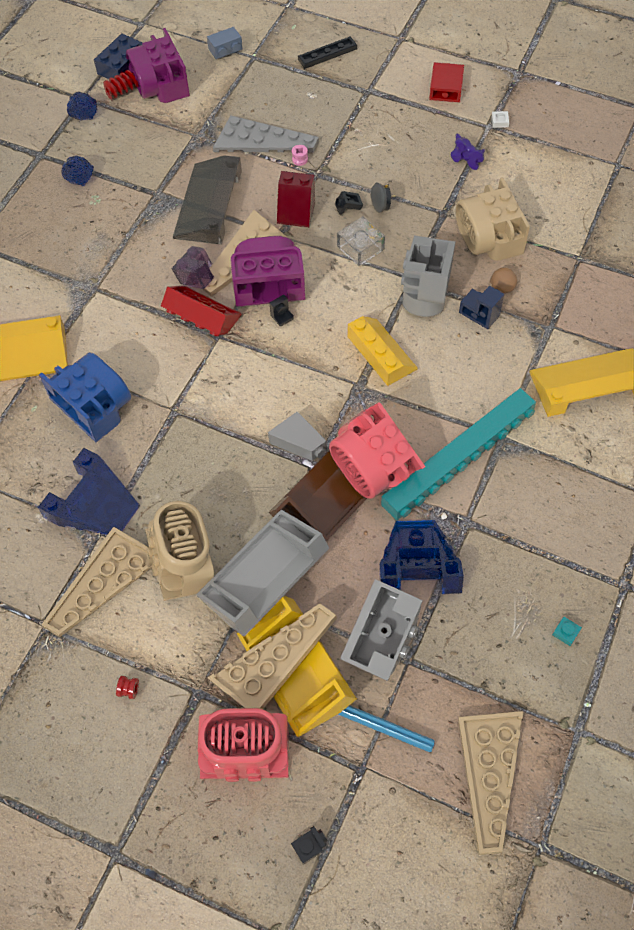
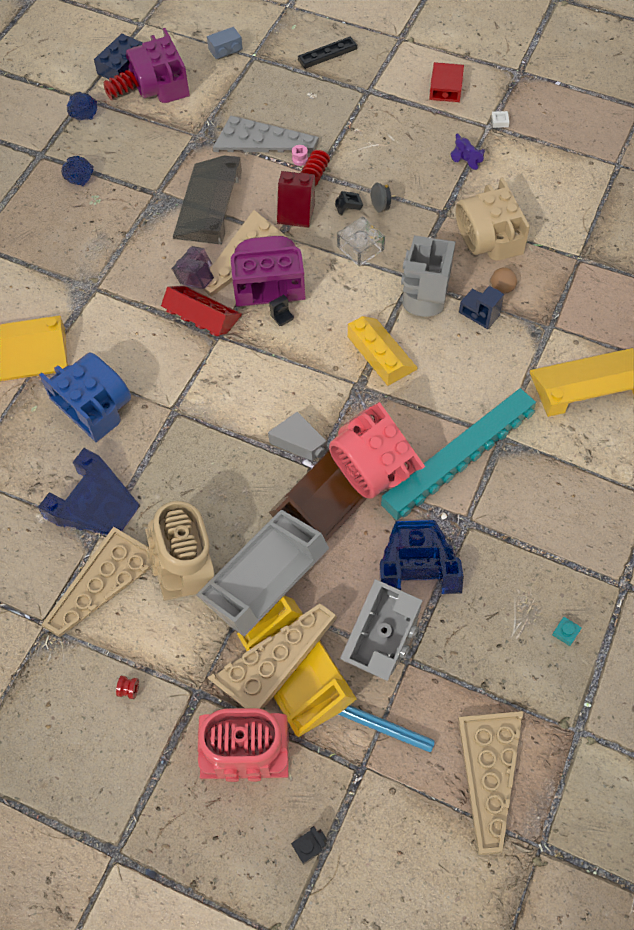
none -> red piece [300,150,330,186]

